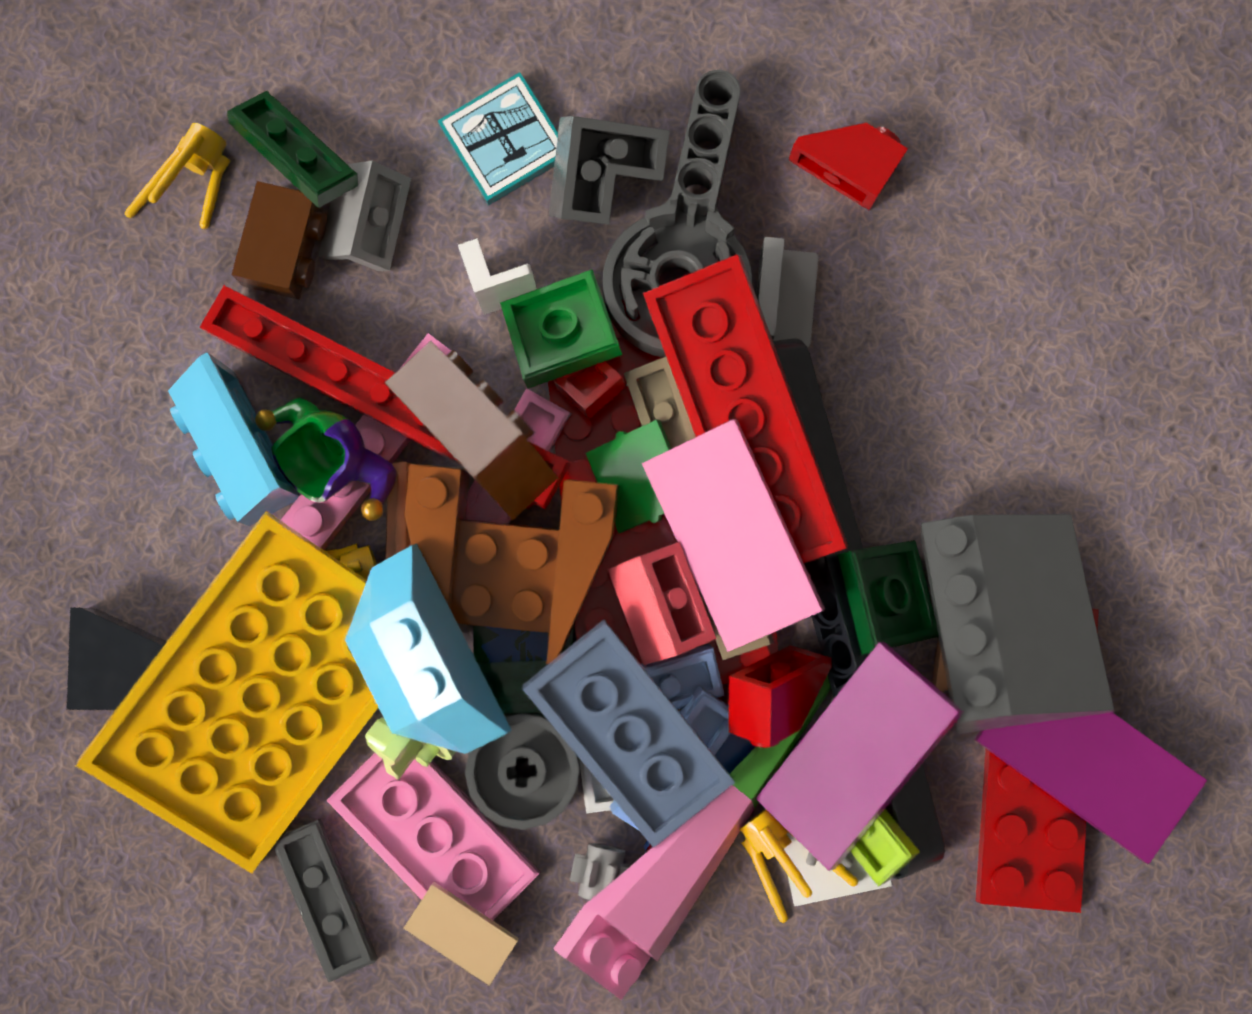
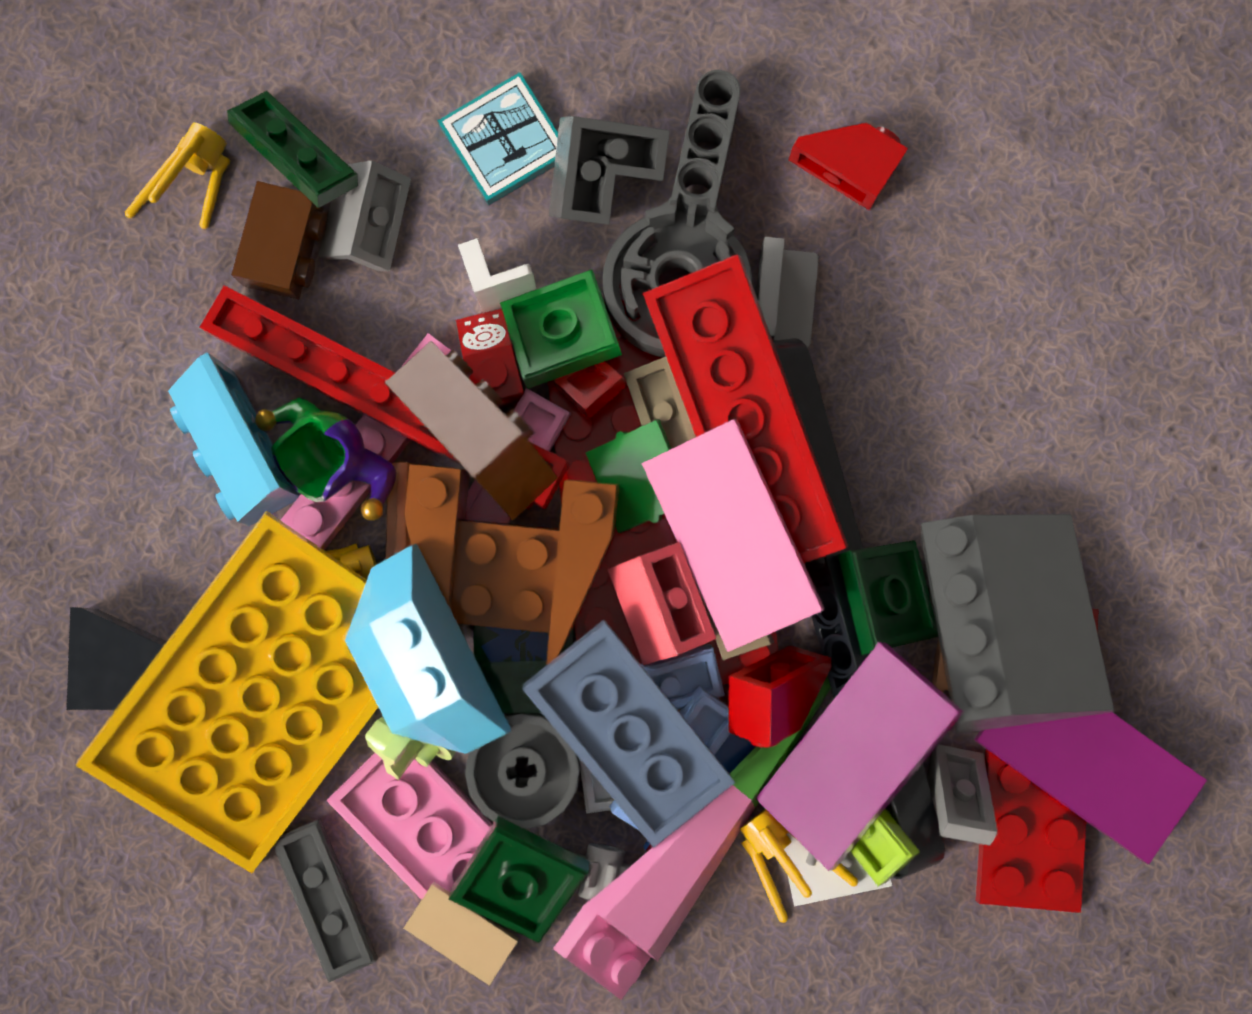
none -> dark green tile [448,816,590,943]
none -> red slope [456,308,524,409]
none -> light grey slope [927,744,998,845]

